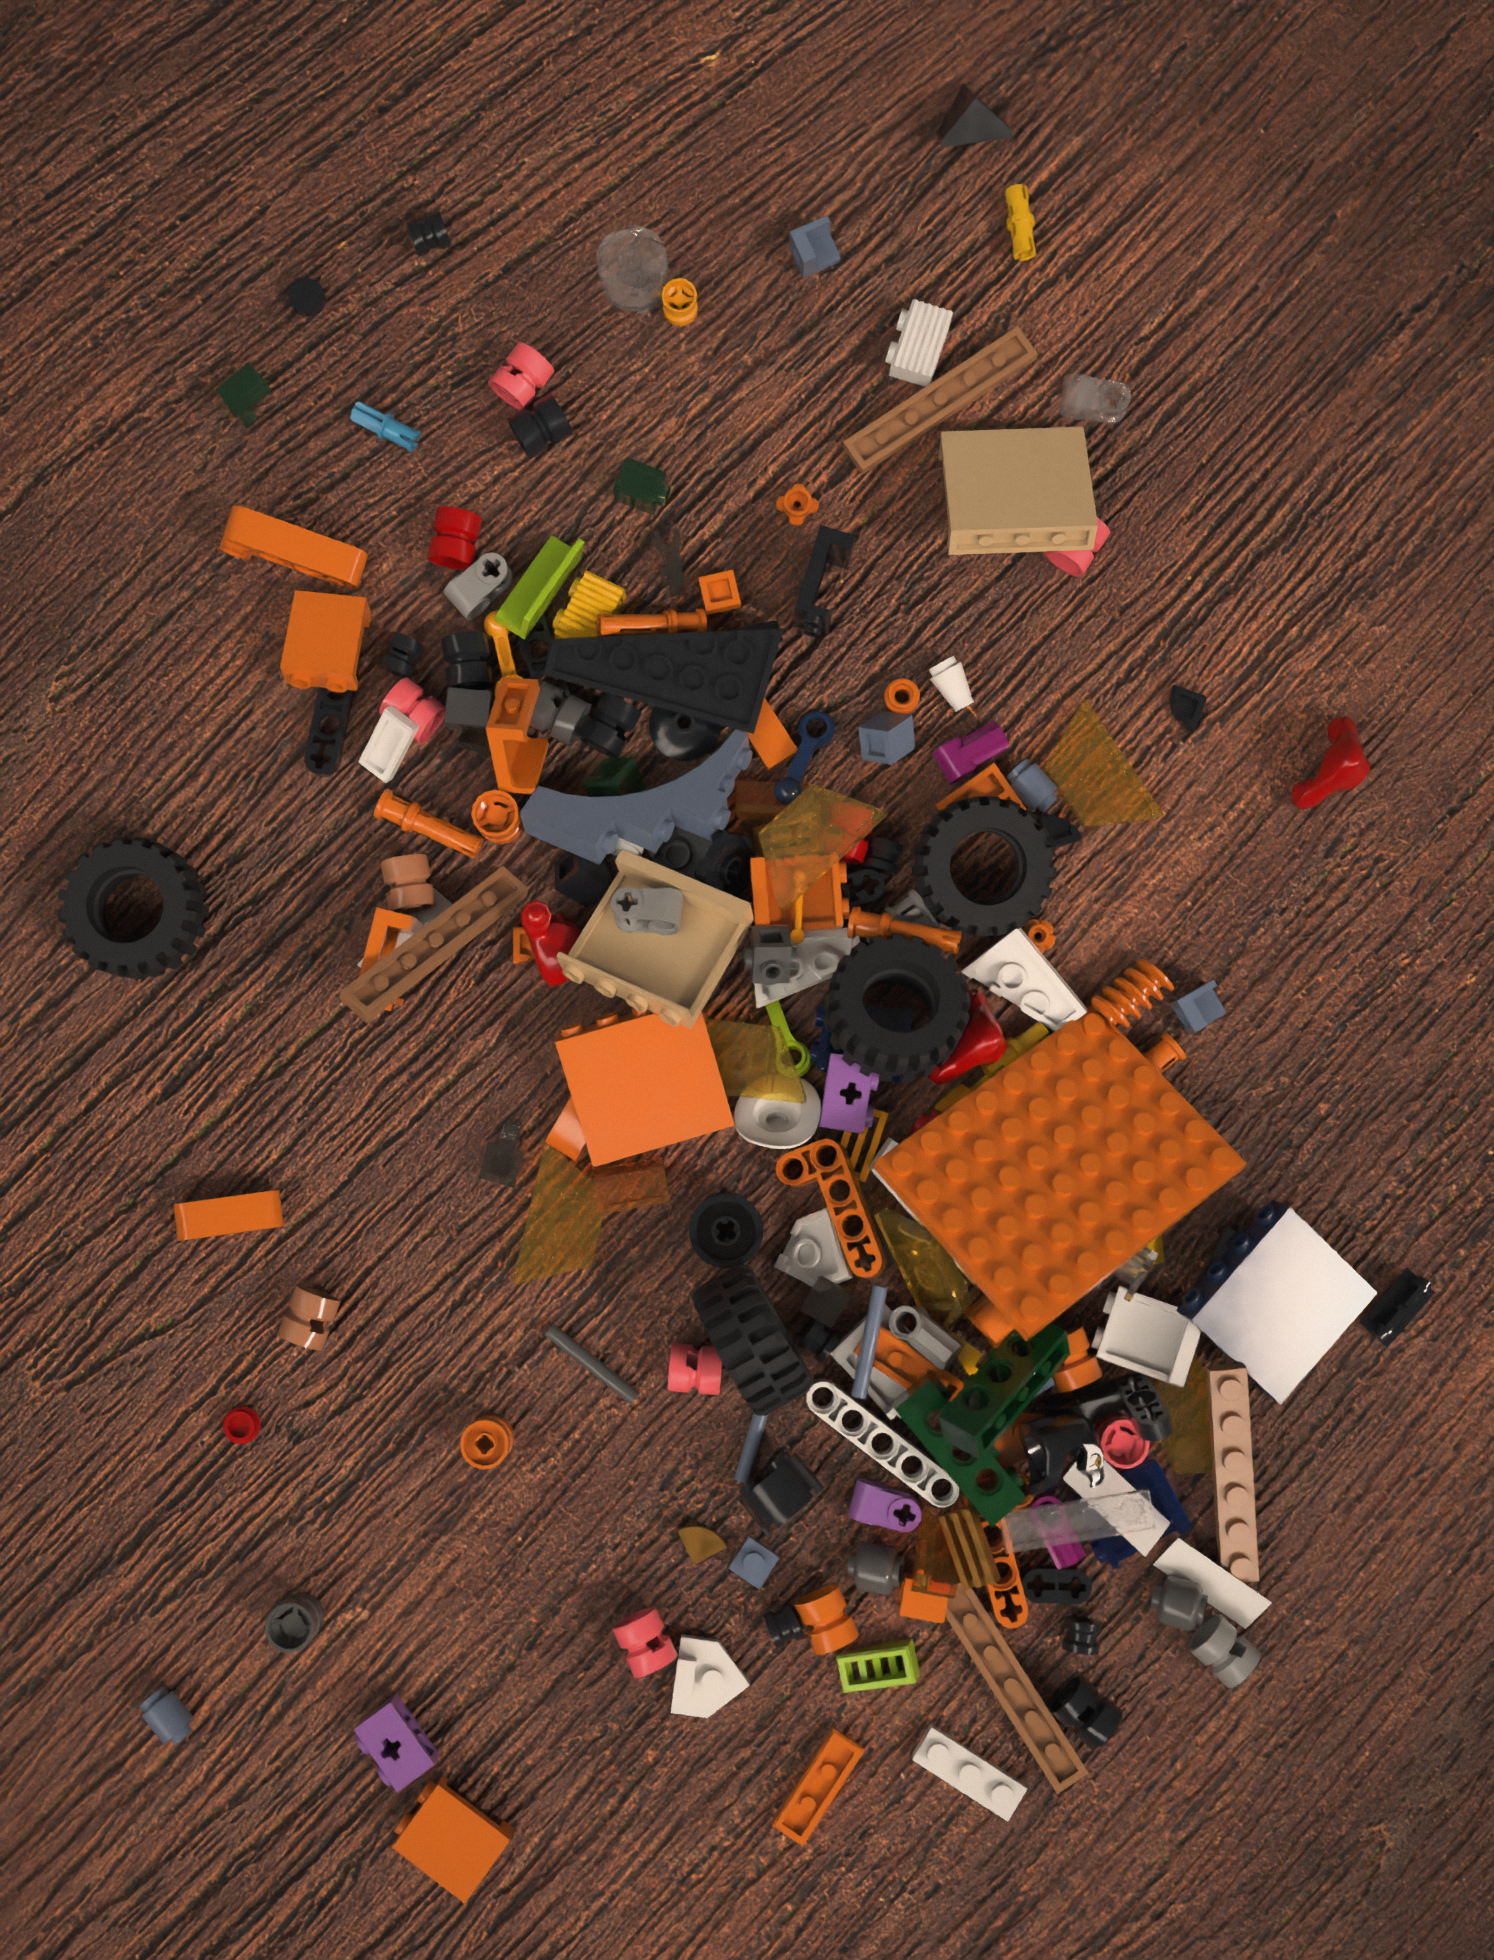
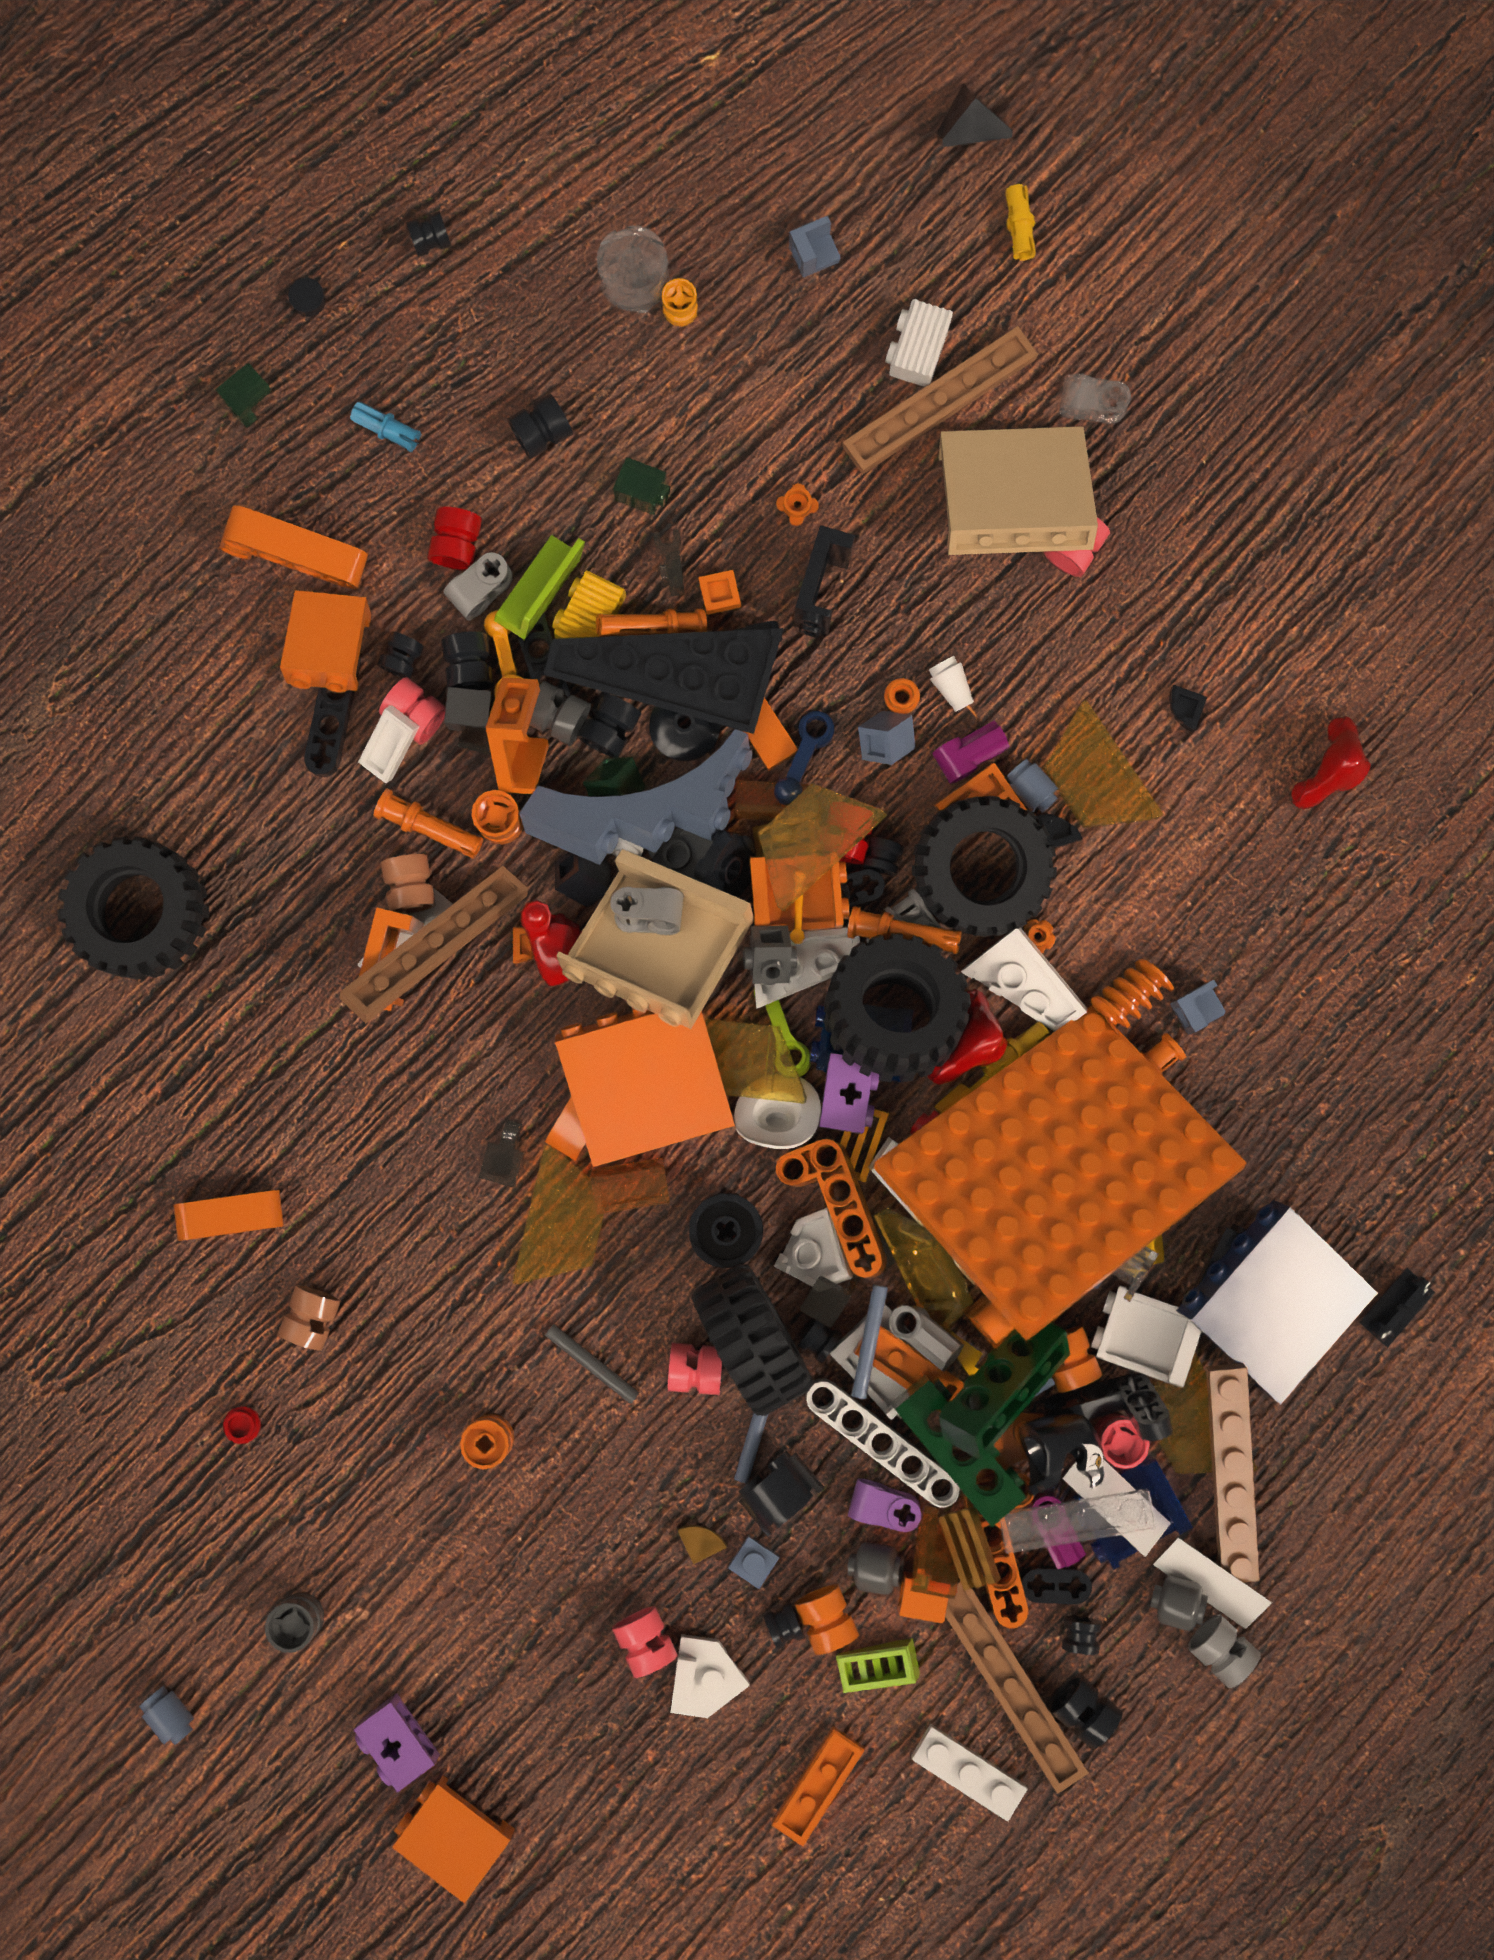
coral wheel [488,342,555,411] -> none

